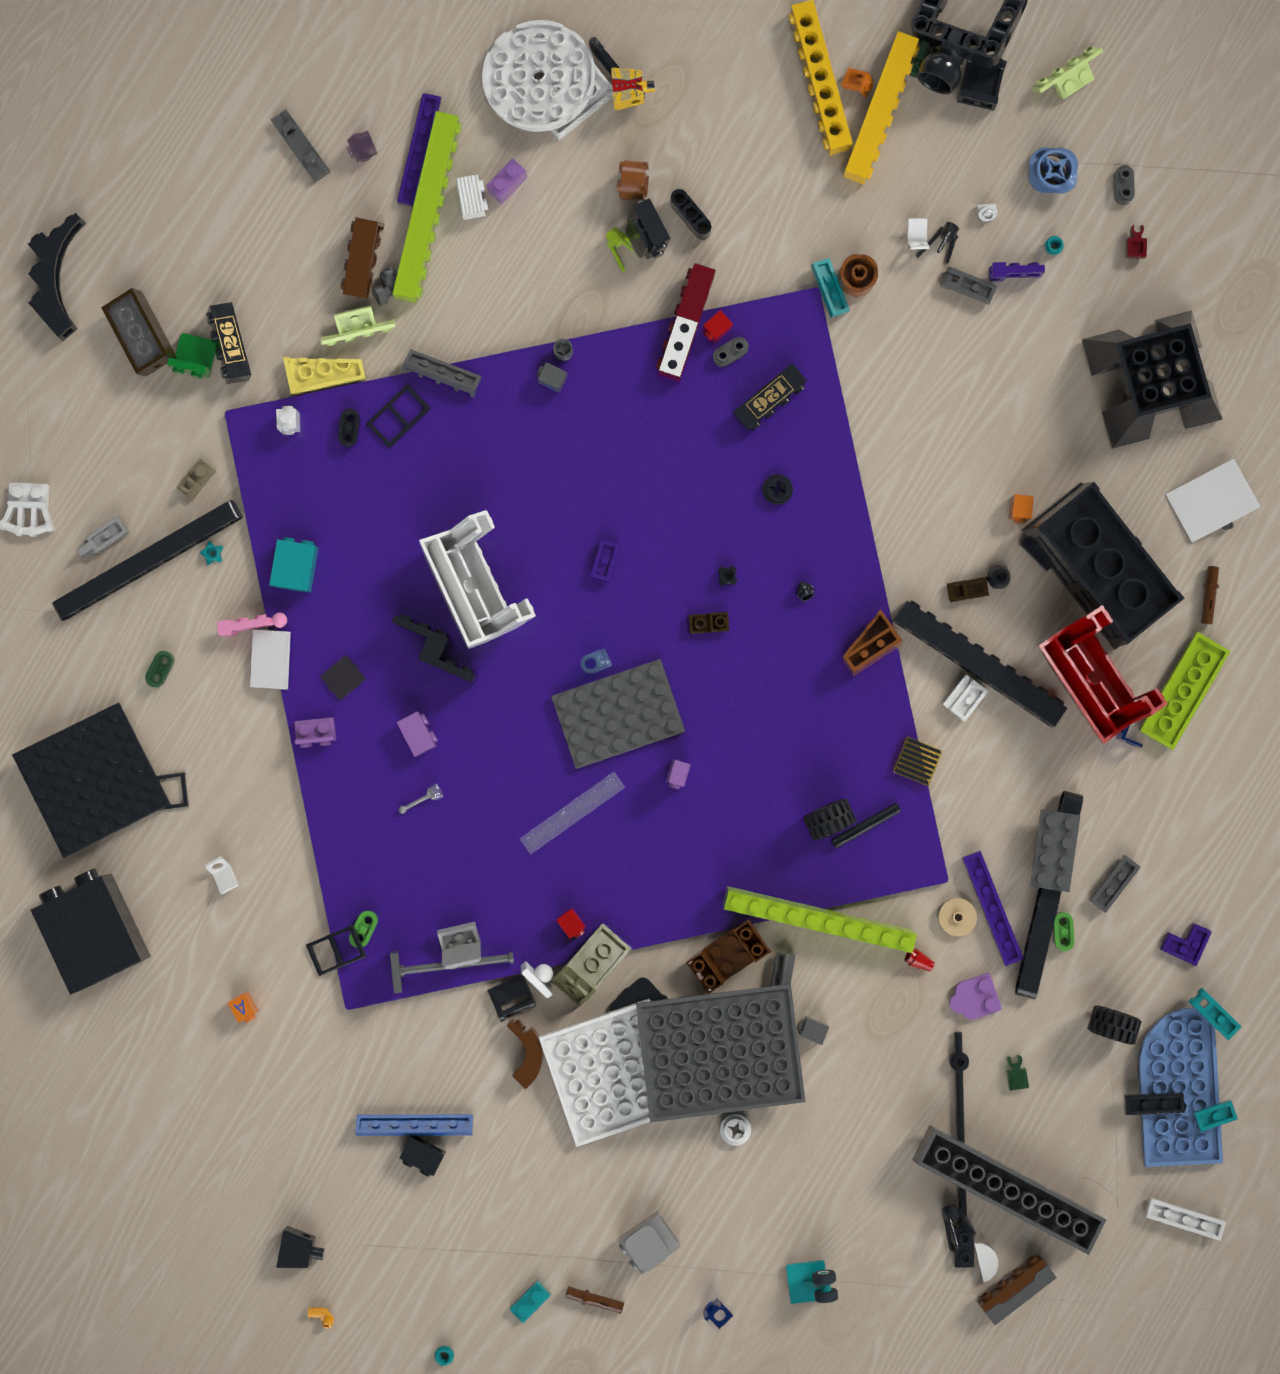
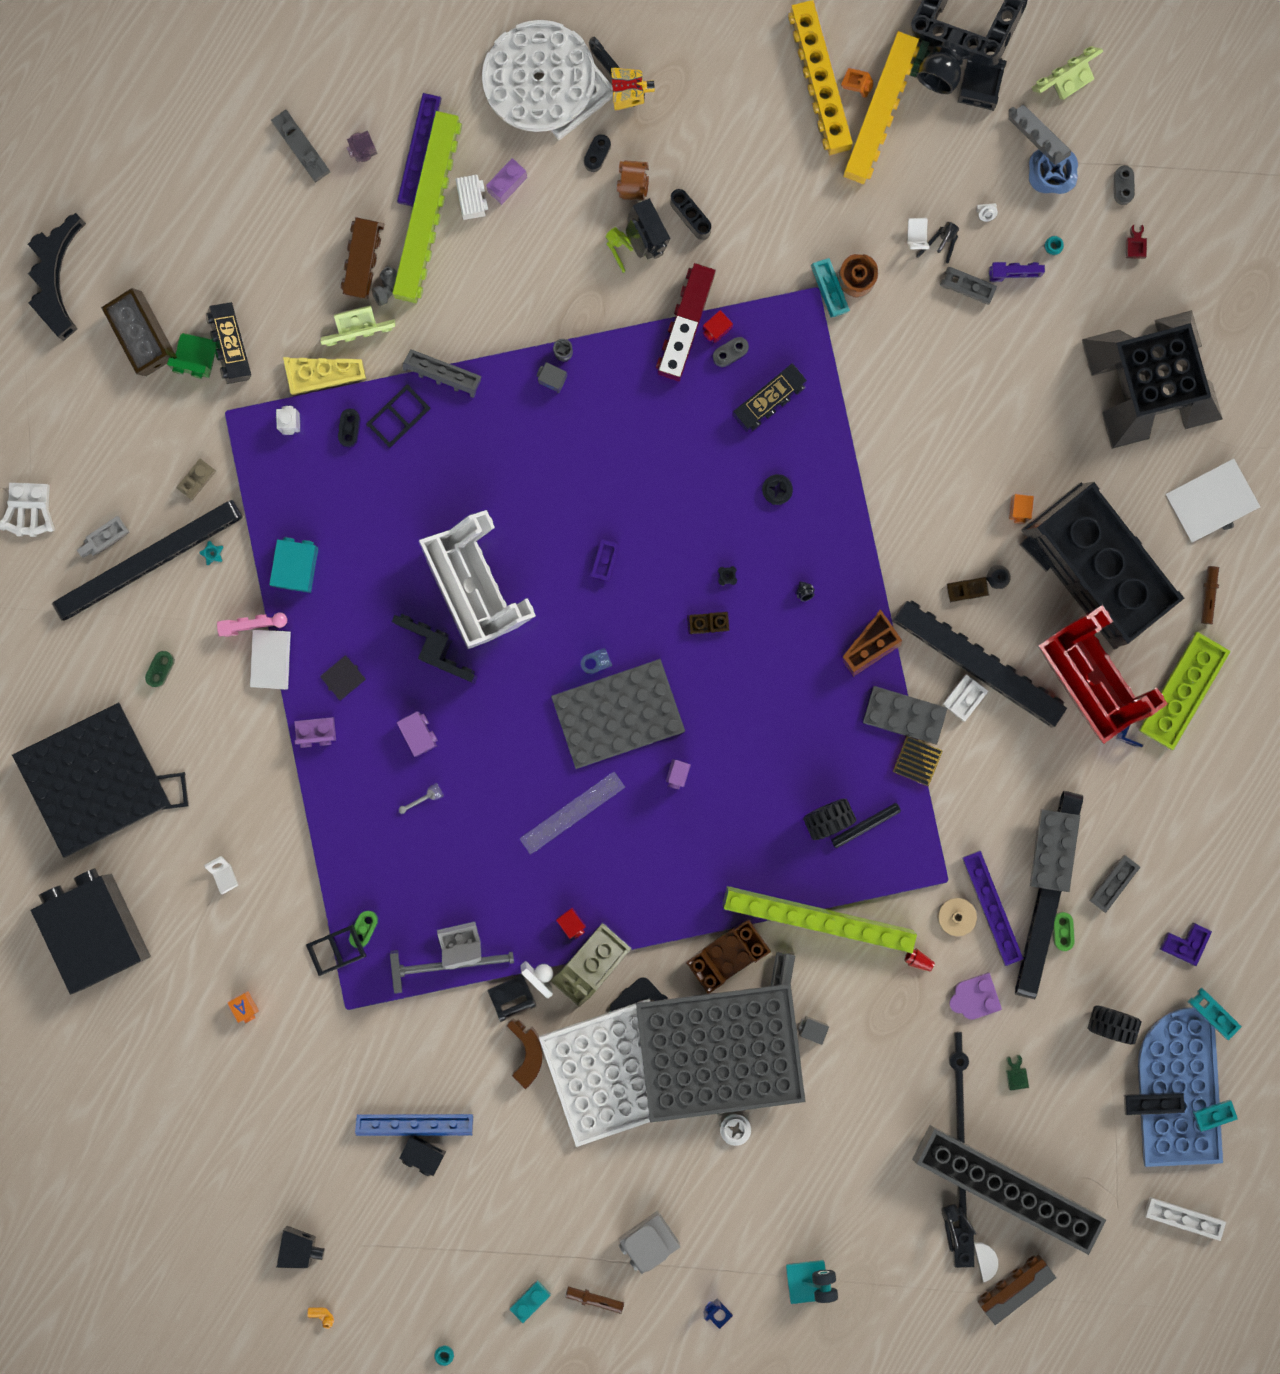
none -> black plate [584,134,611,172]
none -> dark grey plate [862,686,948,745]
none -> dark grey hinge [1008,105,1071,165]

